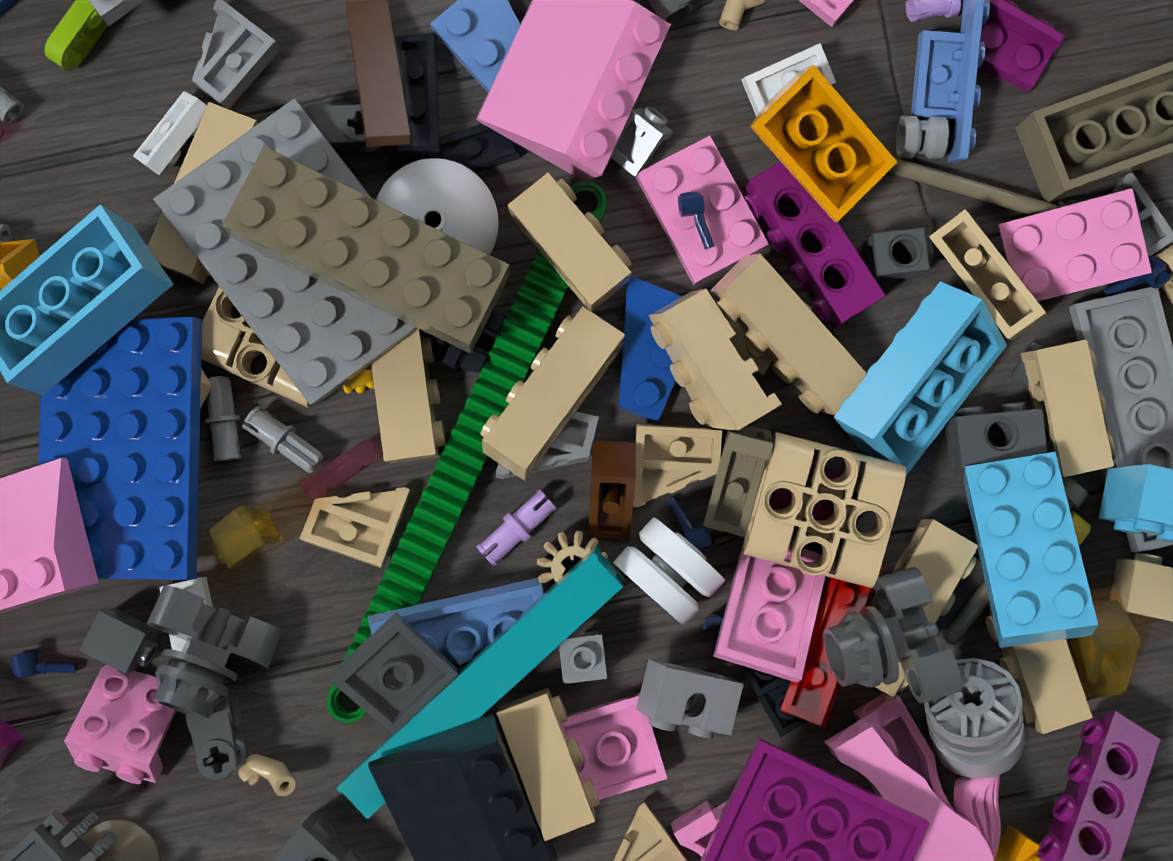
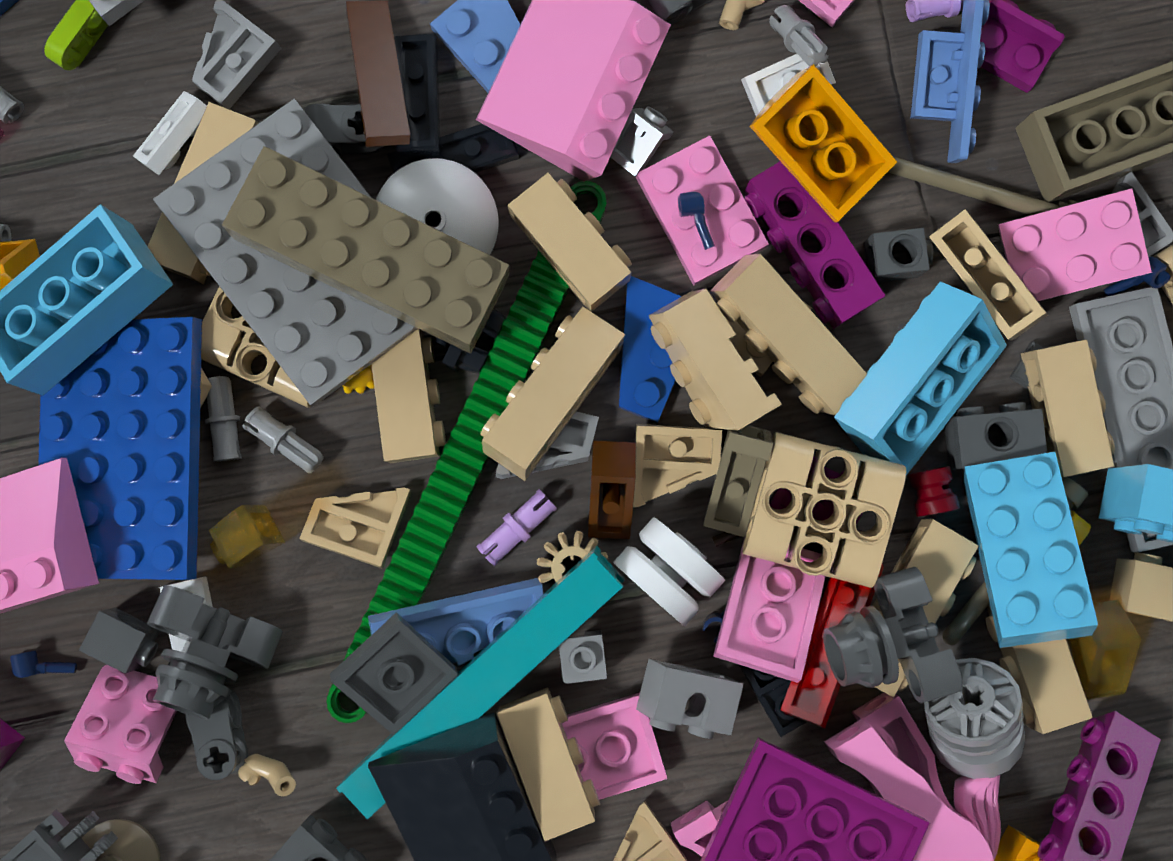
clear pink axle [300,439,380,500] -> none
dark blue hand [667,497,711,551] -> none
light grey wheel [896,116,949,159] -> none
none -> light grey axle [769,5,828,67]
none -> dark red wheel [907,466,960,517]

